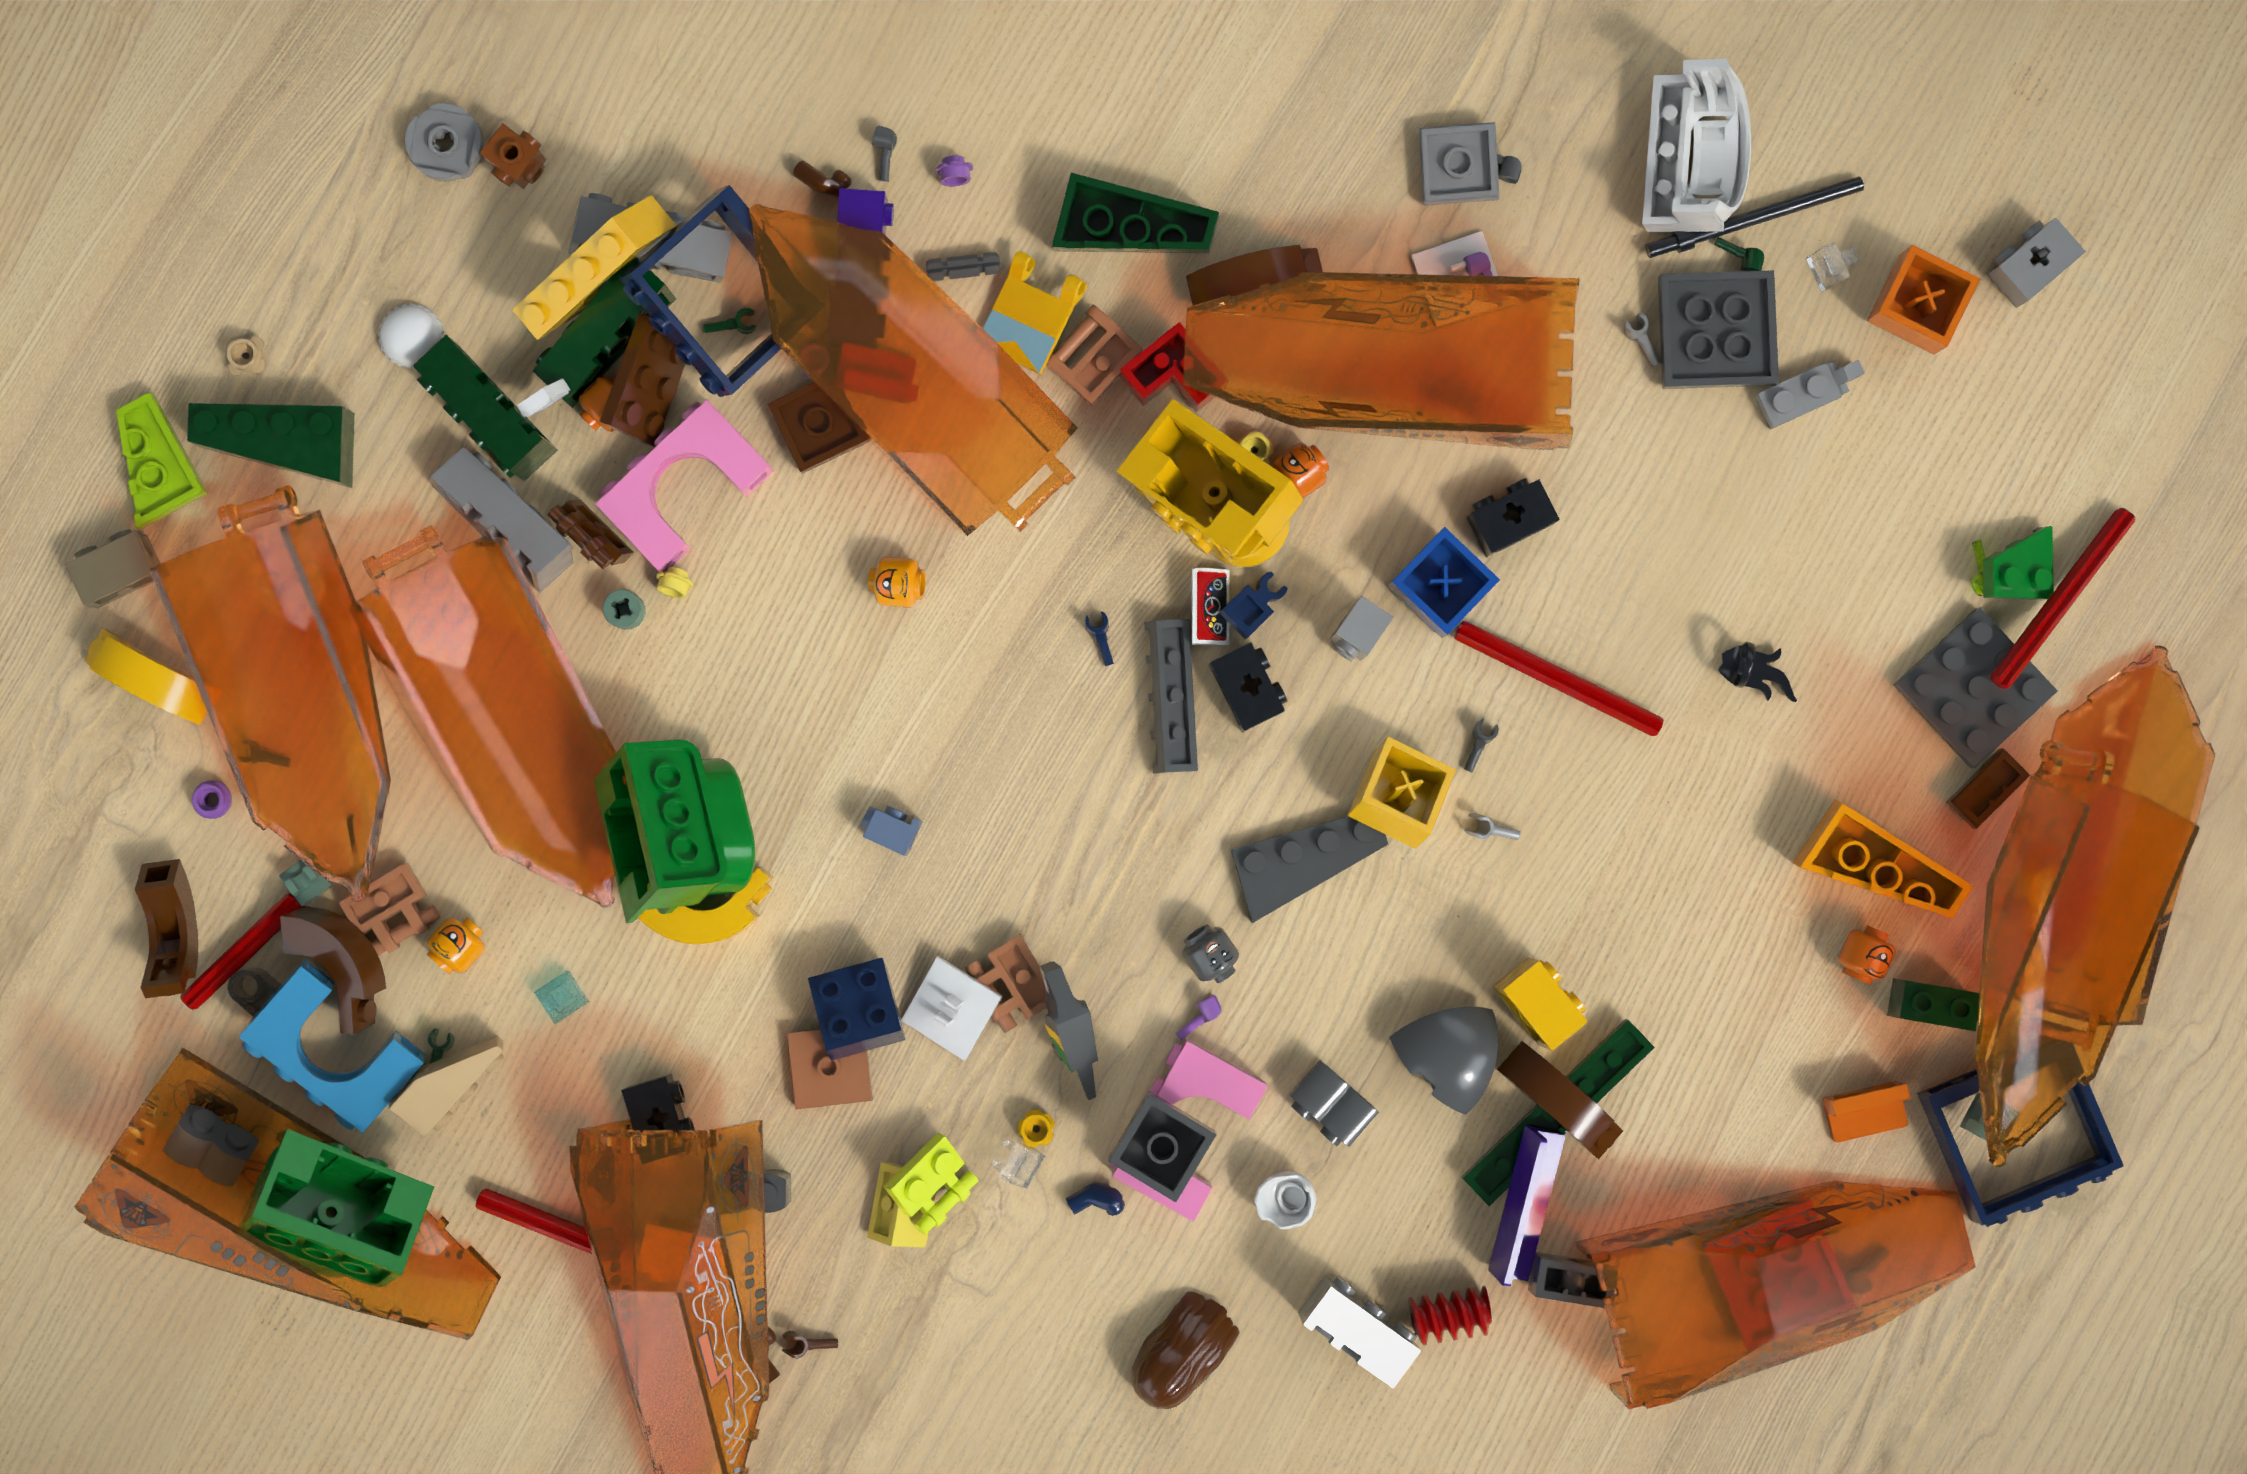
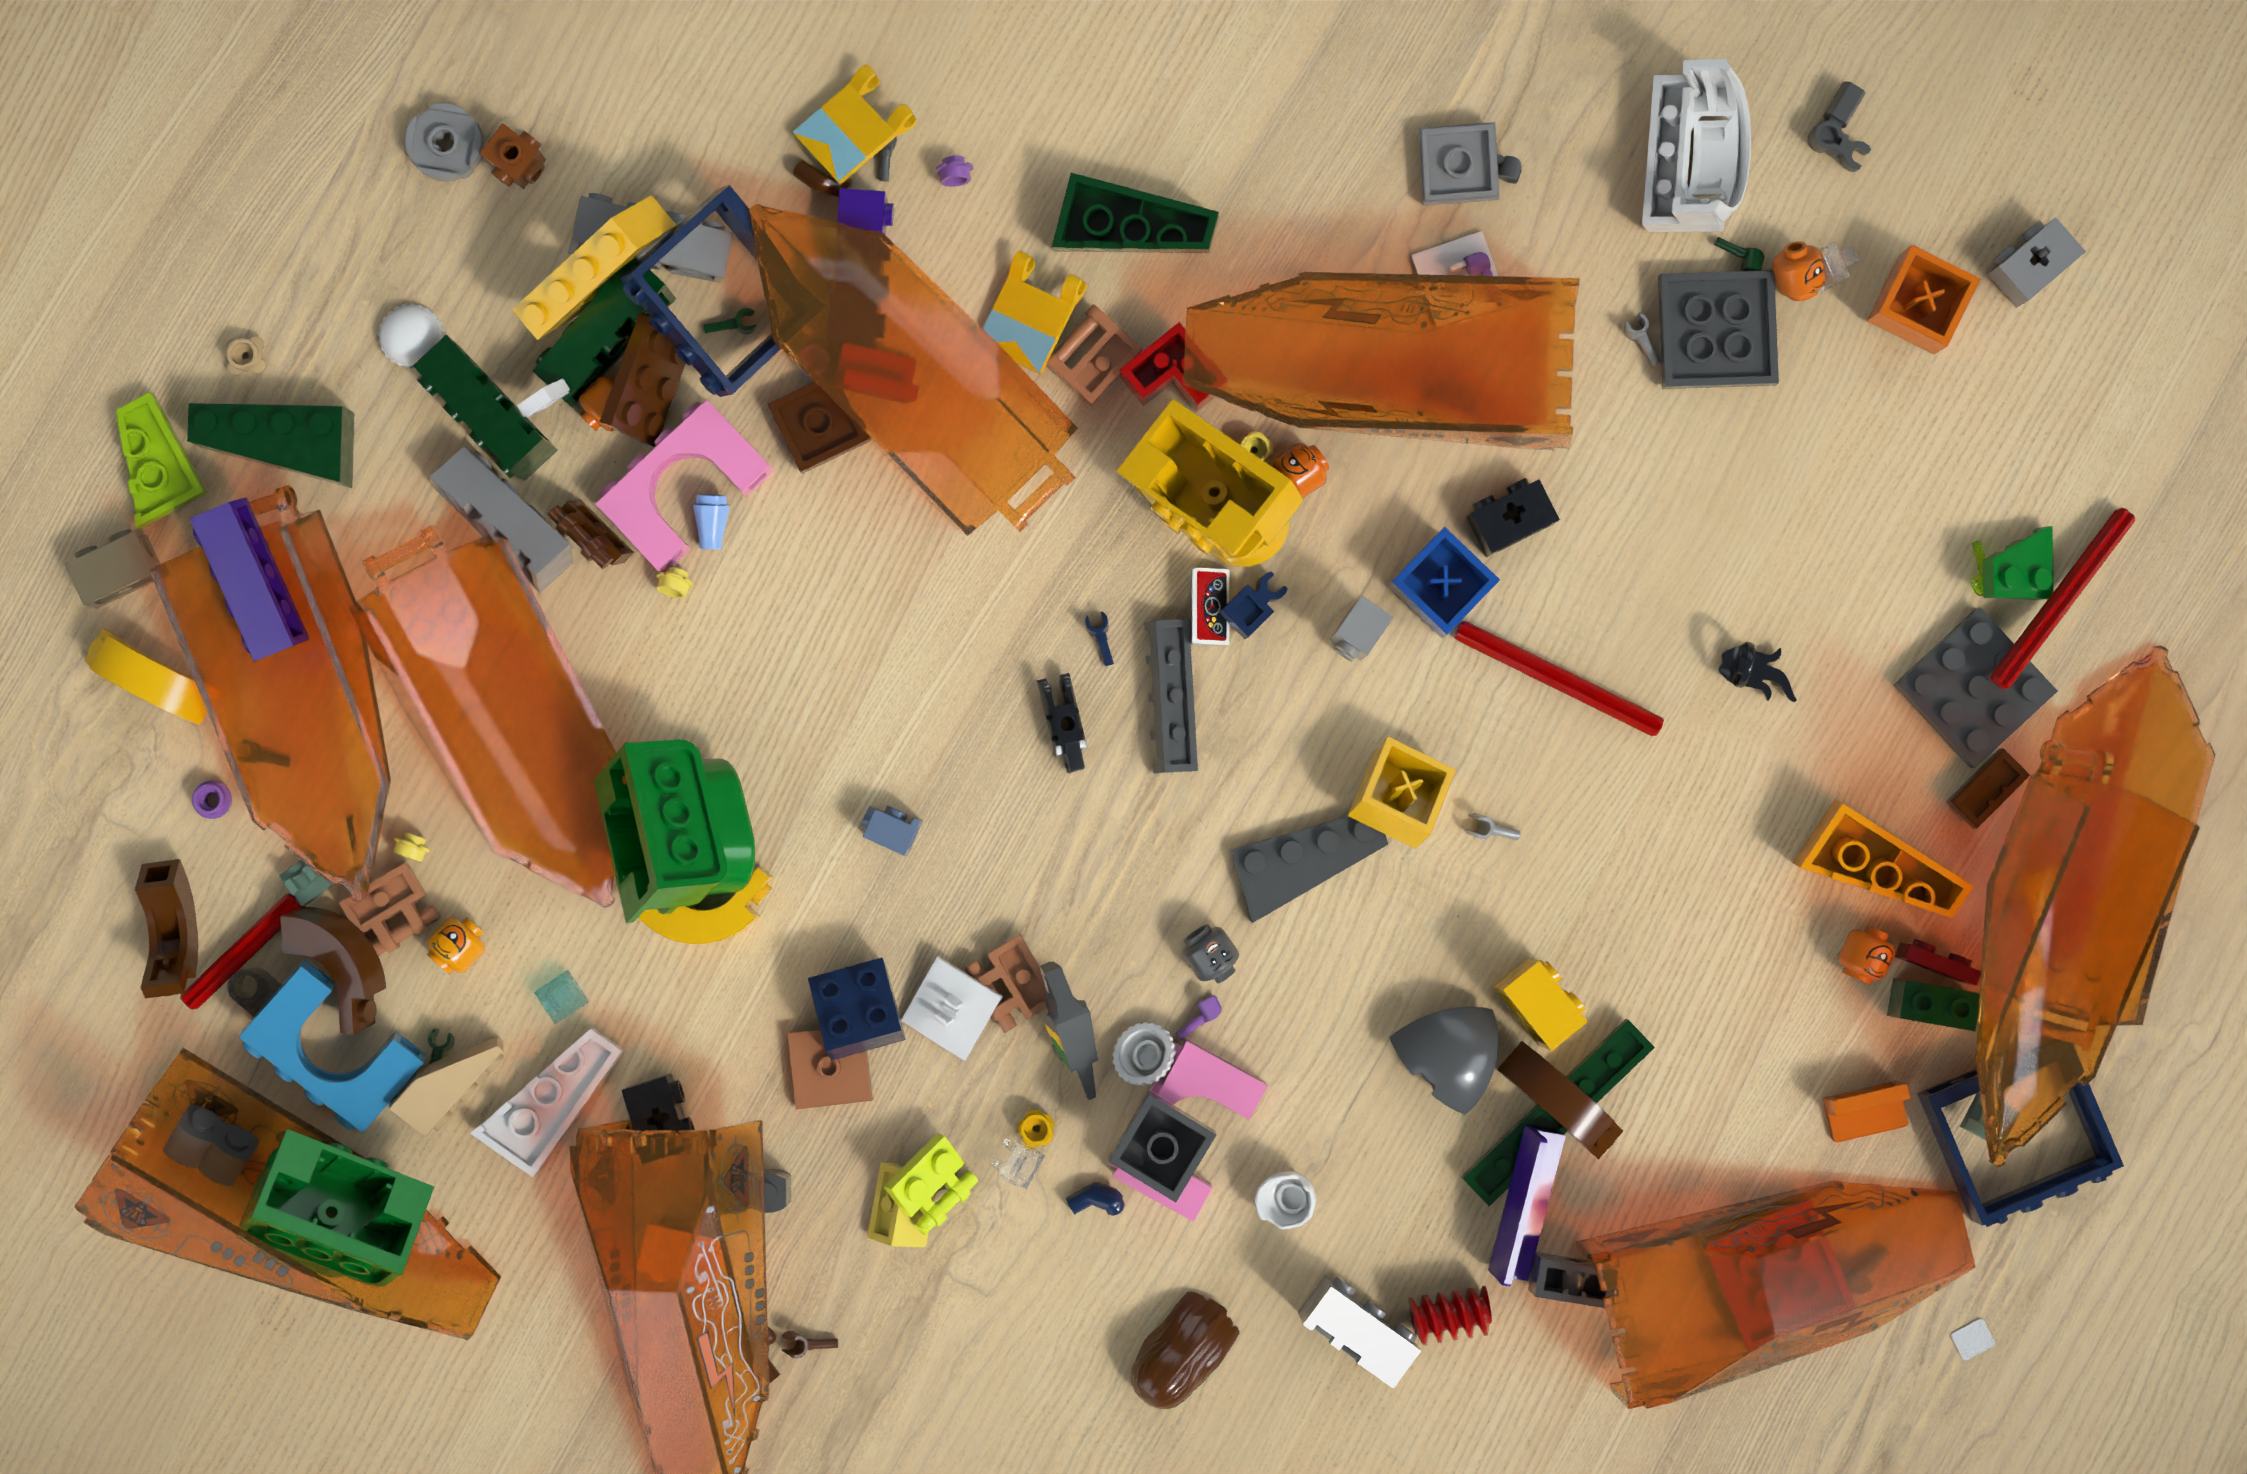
red axle [475,1189,622,1262] -> none
sand green wheel [603,589,646,630] -> none
light orange head [868,556,926,608] -> none
dark grey axle [926,252,1001,281] -> none
reddish brown arch [1186,245,1326,313] -> none
black brick [1209,642,1288,733] -> none
dark grey brick [1290,1060,1379,1147] -> none
dark grey hand [1464,719,1499,773] -> none
black bar [1645,176,1864,258] -> none
light grey hinge [1755,360,1865,429] -> none
none -> dark purple brick [190,497,310,662]
none -> light yellow plate [393,832,430,863]
none -> white wing [470,1028,624,1177]
none -> light blue cone [692,494,731,549]
none -> yellow flag [792,64,917,185]
none -> black hinge [1037,673,1088,773]
none -> white hat [1112,1022,1176,1086]
none -> orange head [1773,241,1826,301]
none -> dark grey bar [1808,81,1871,172]
none -> dark red plate [1894,939,1982,986]
none -> clear sticker [1951,1319,1995,1360]

